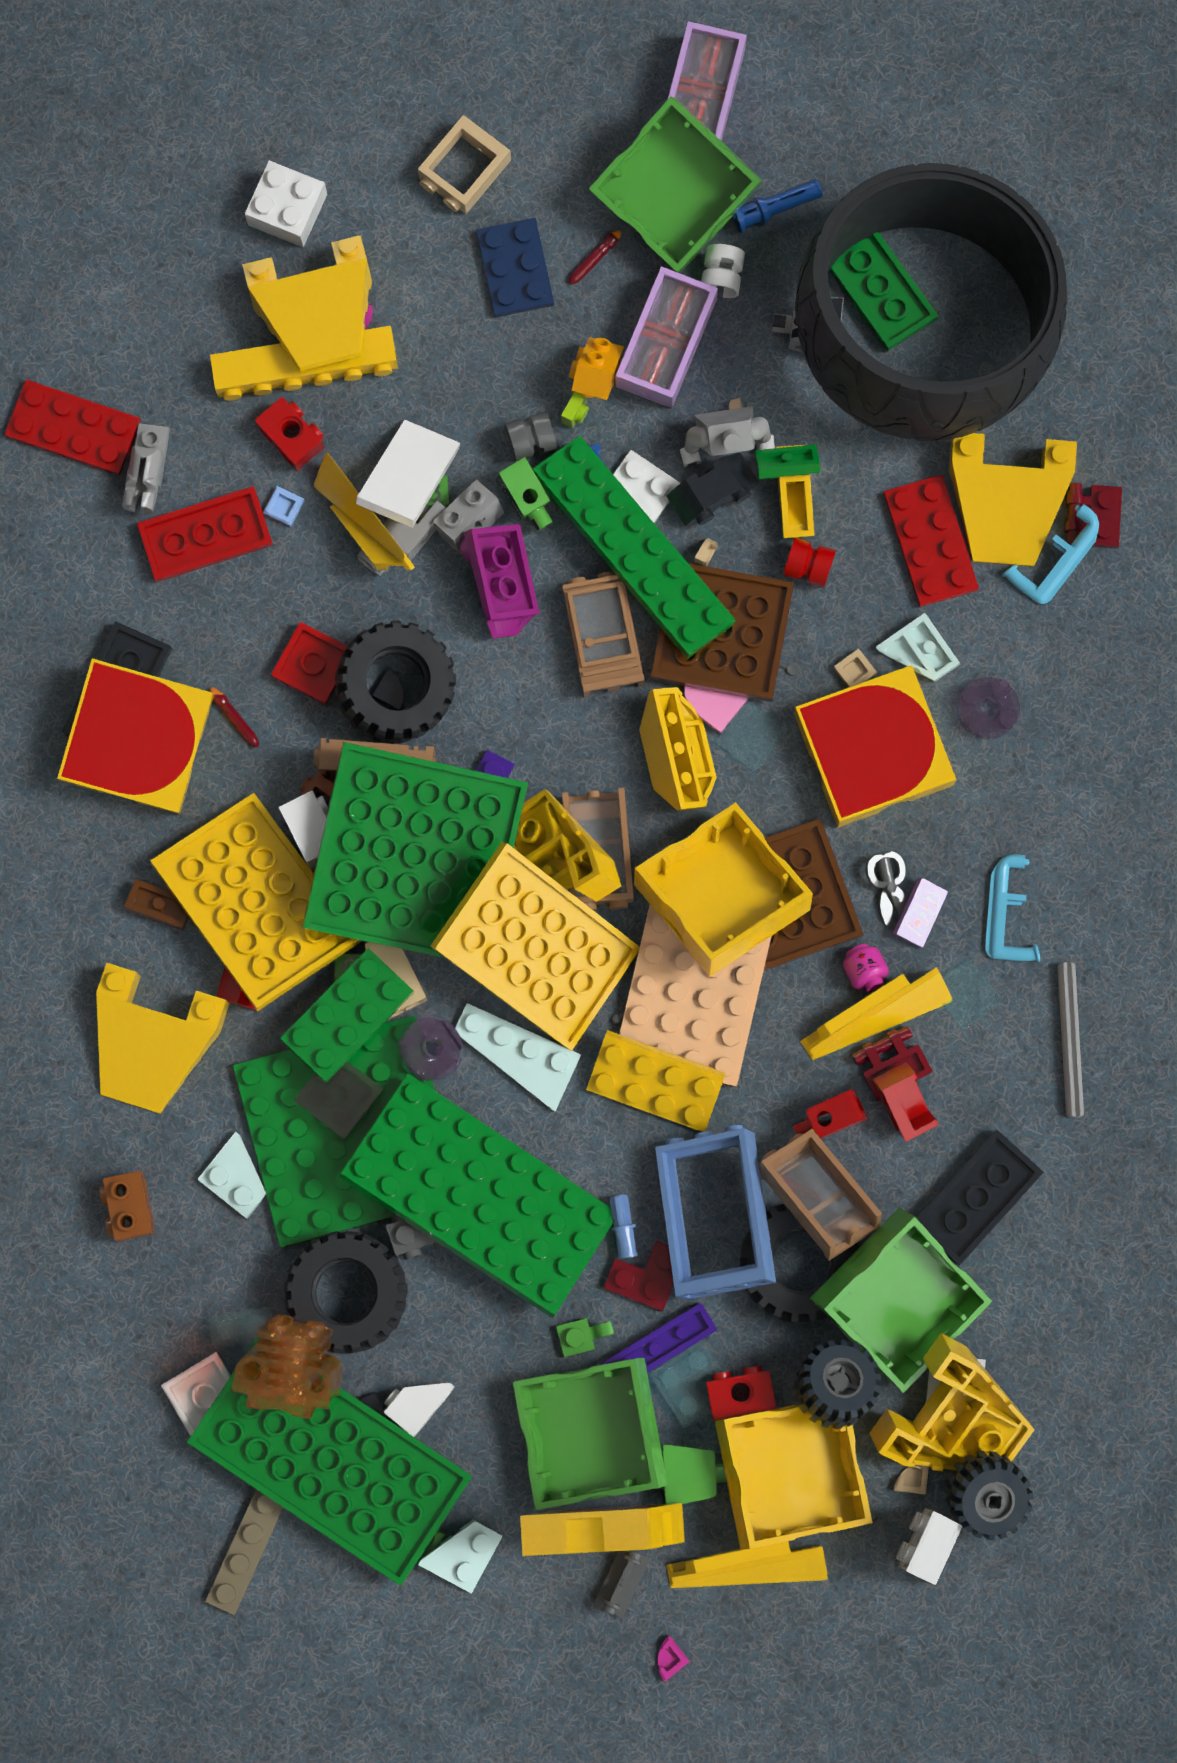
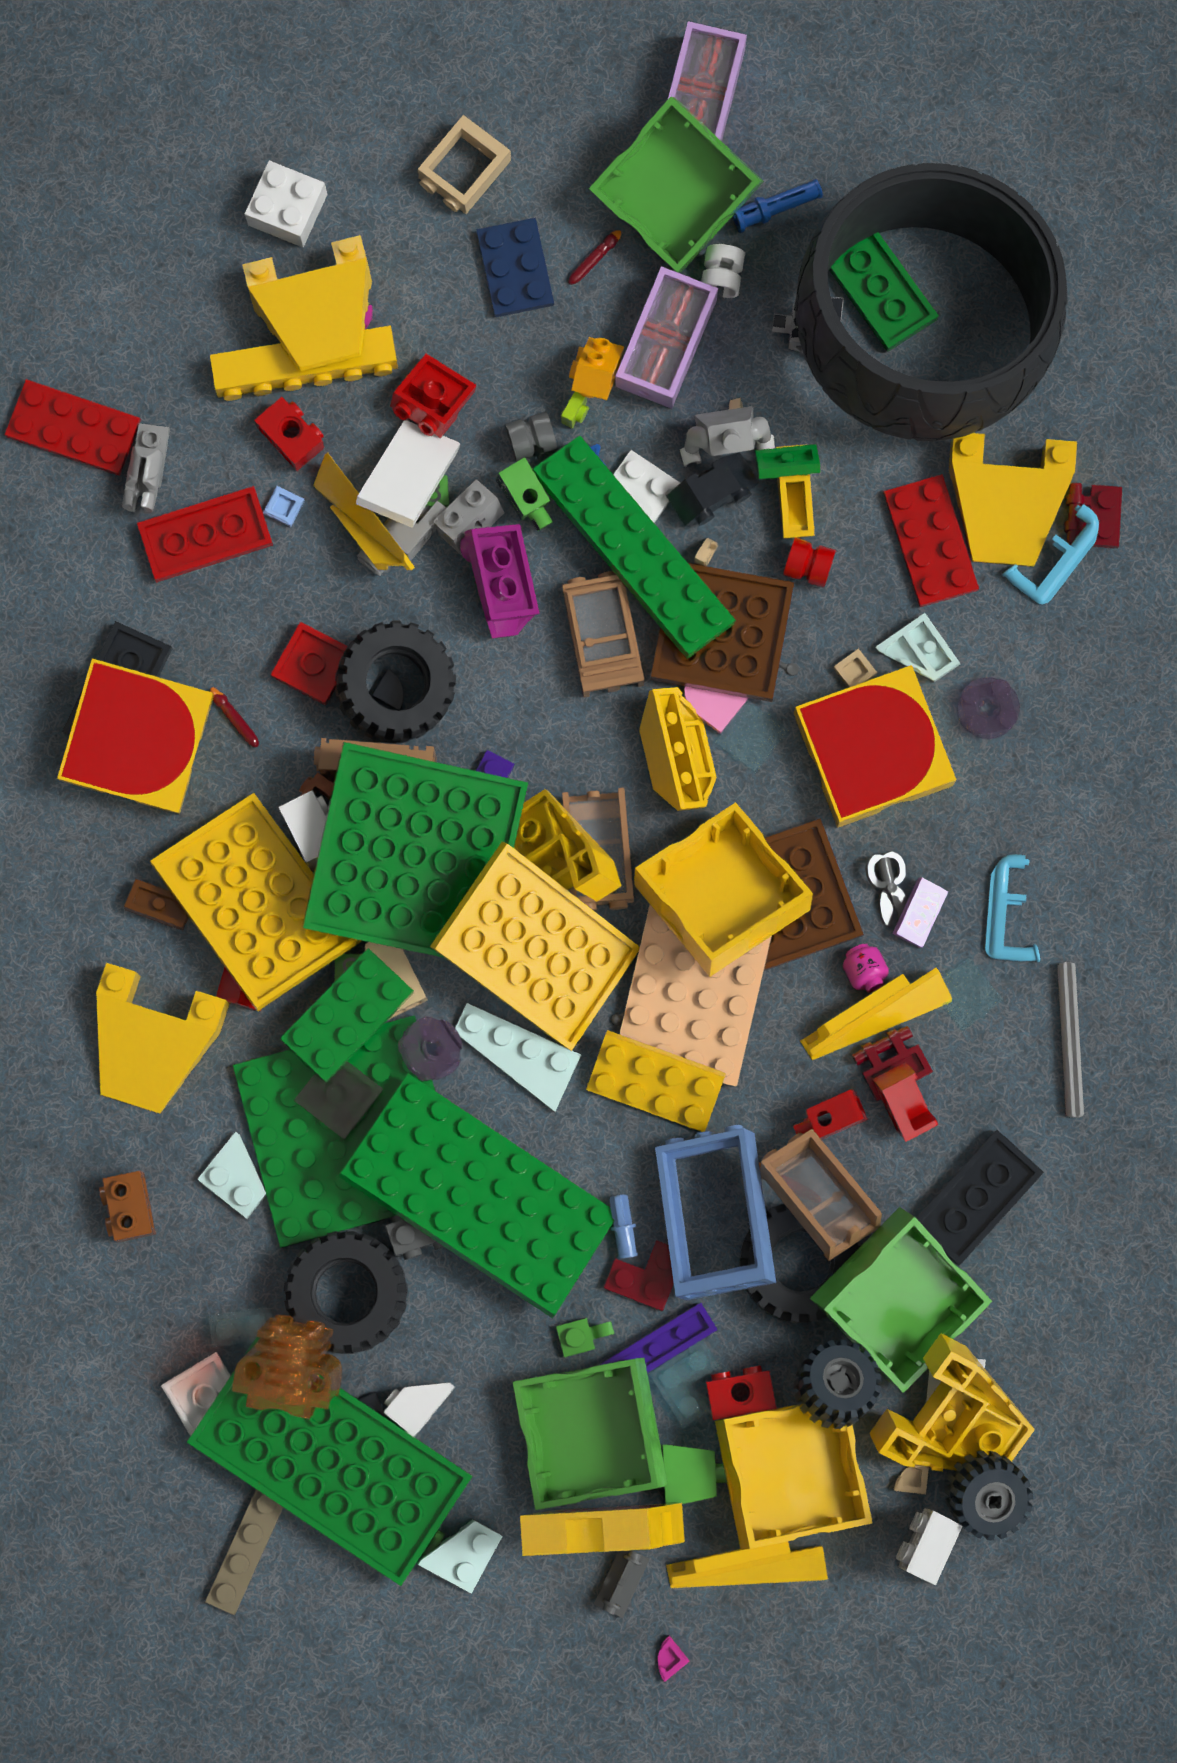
none -> red plate [390,353,477,438]

